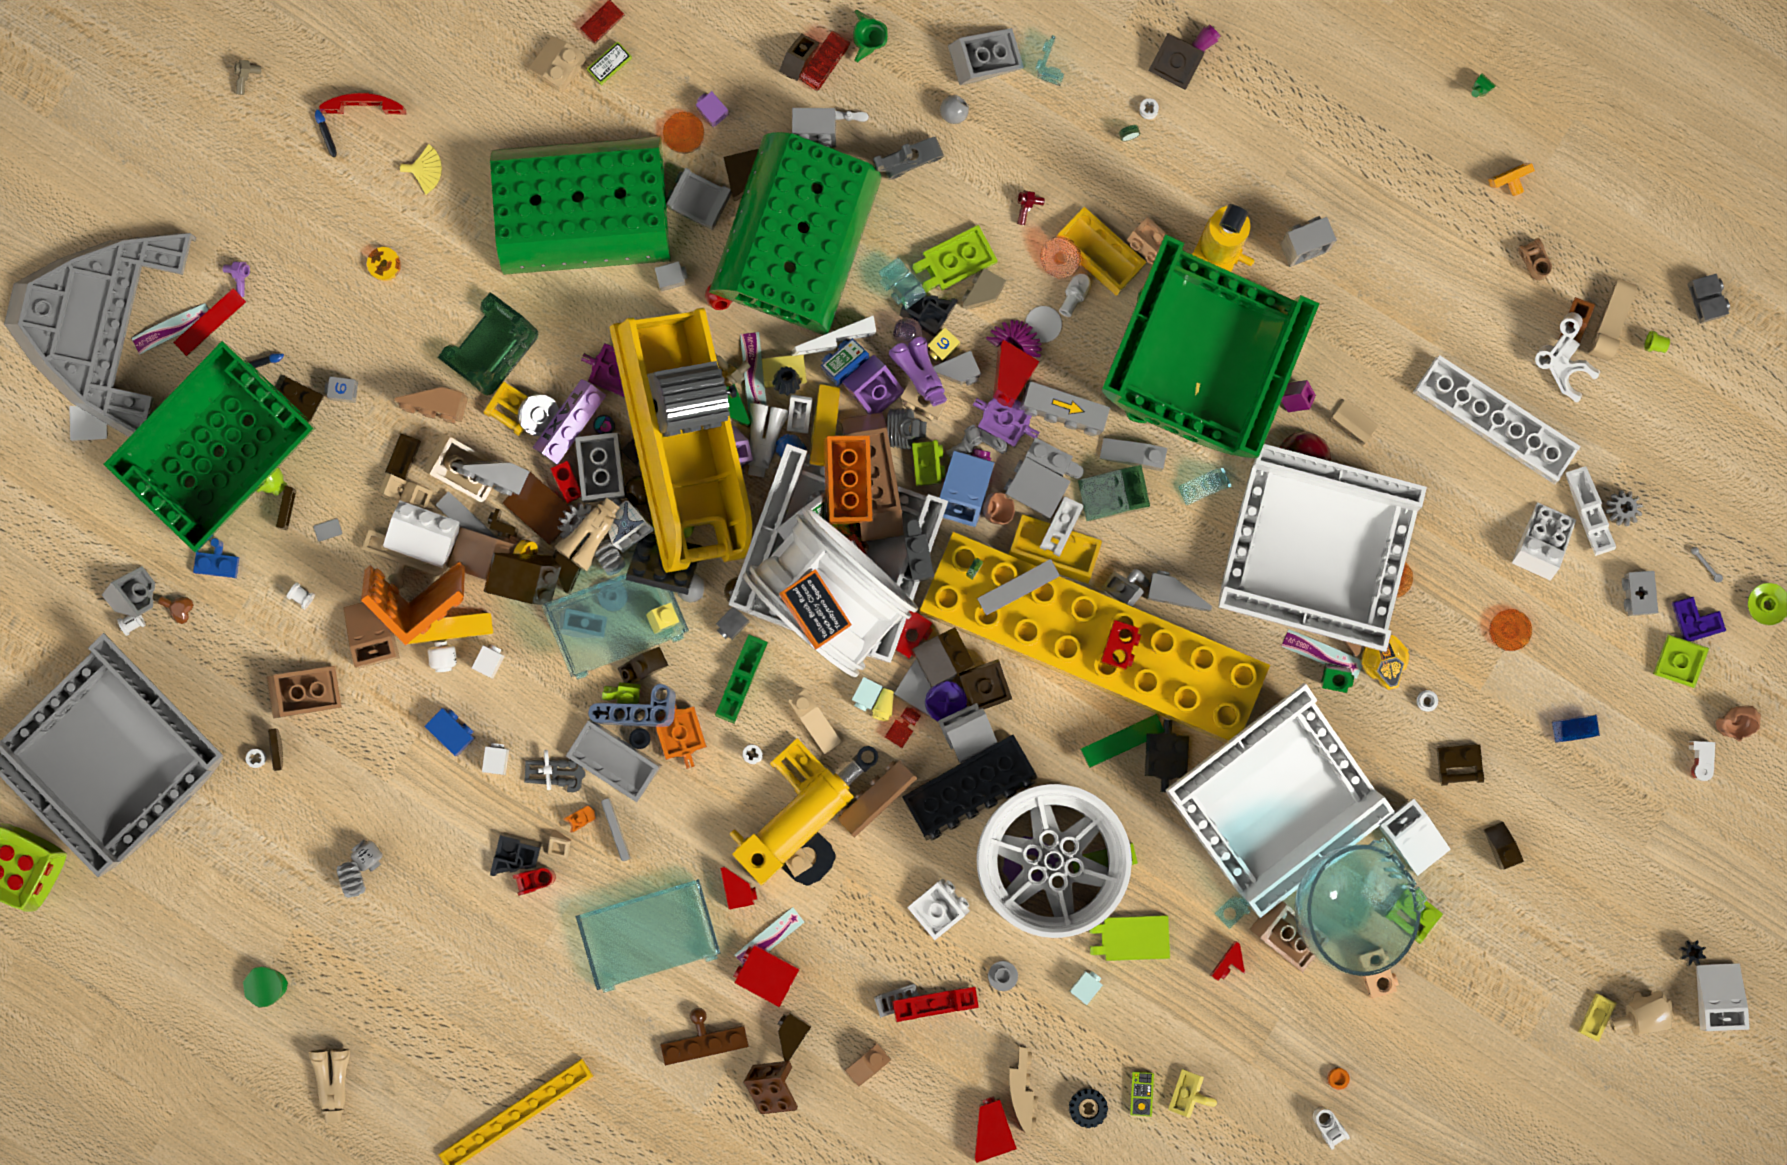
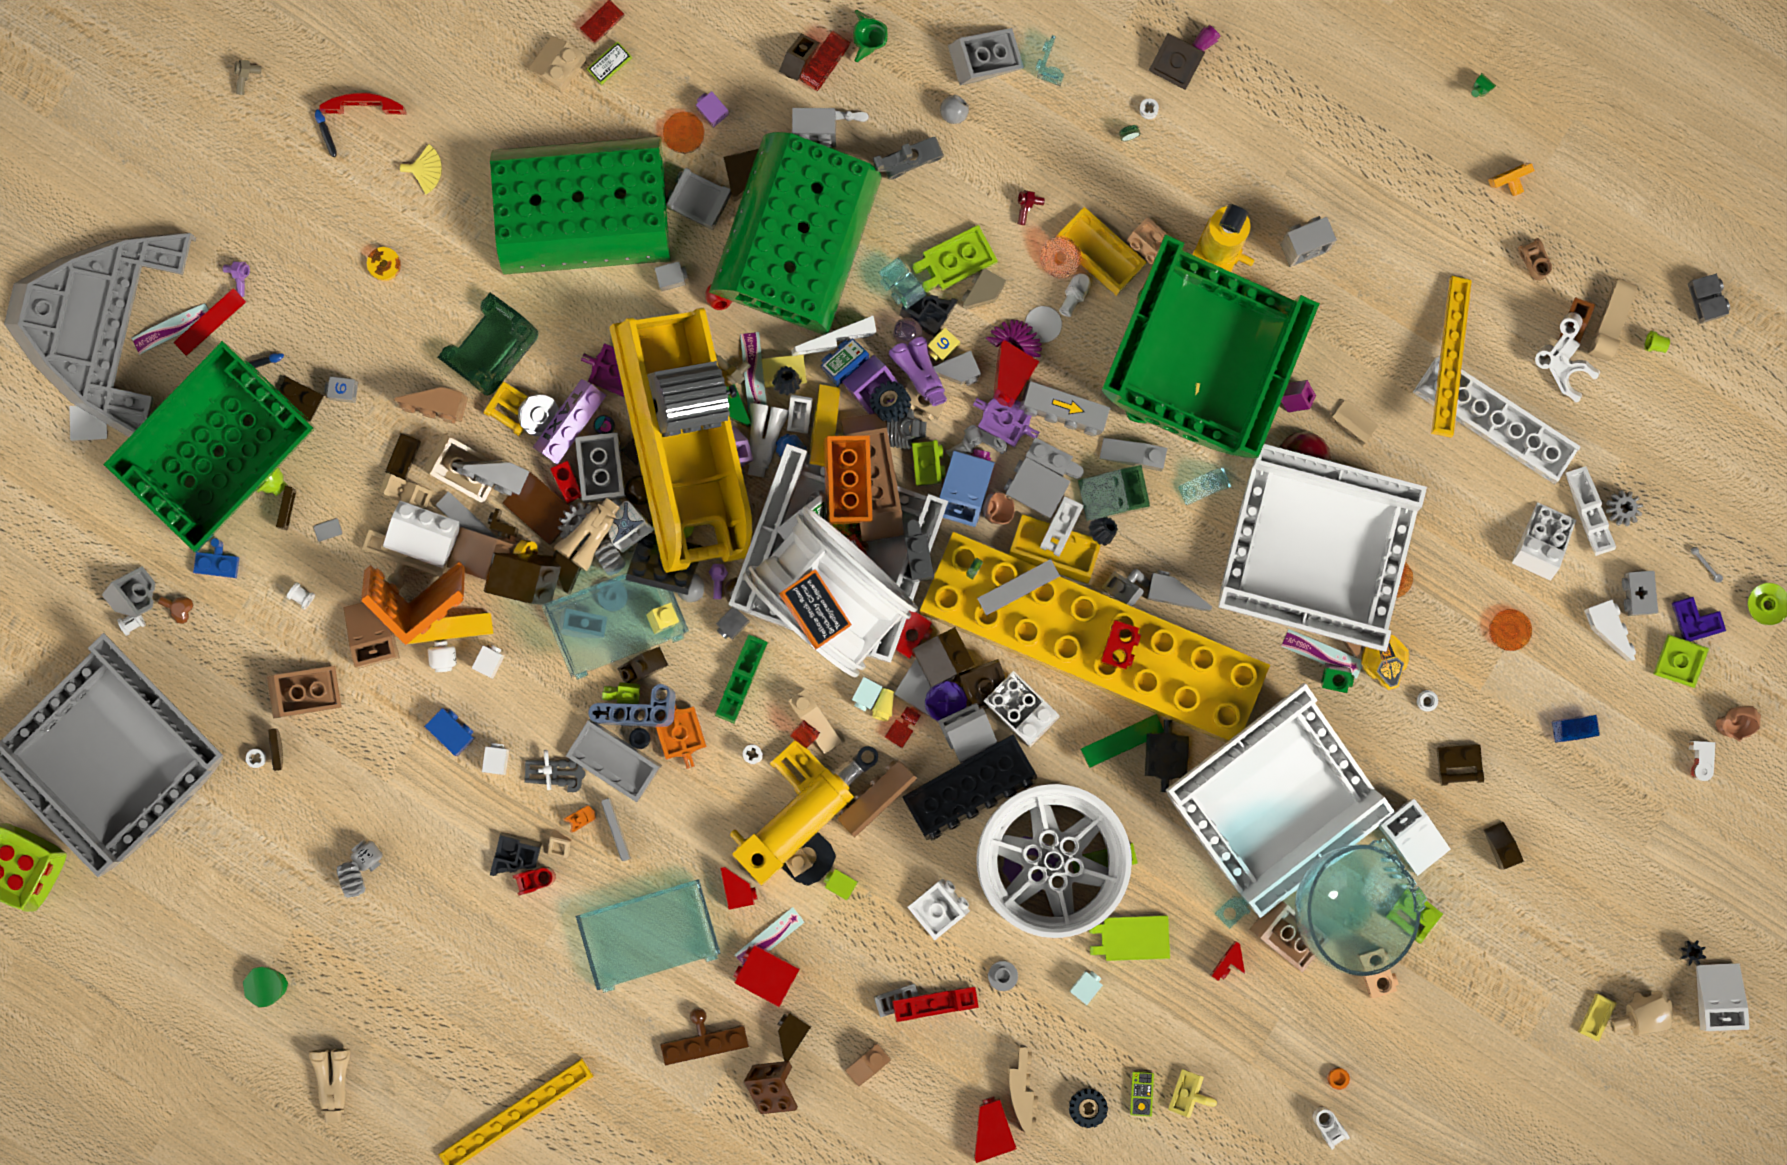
none -> medium lavender piece [709,564,728,599]
none -> clear red tile [790,720,820,749]
none -> lime brick [823,869,858,901]
none -> black bush [870,381,911,422]
none -> white slope [984,671,1060,747]
none -> black piece [1088,517,1118,546]
none -> yellow tile [1431,276,1472,438]
none -> white slope [1584,600,1636,662]

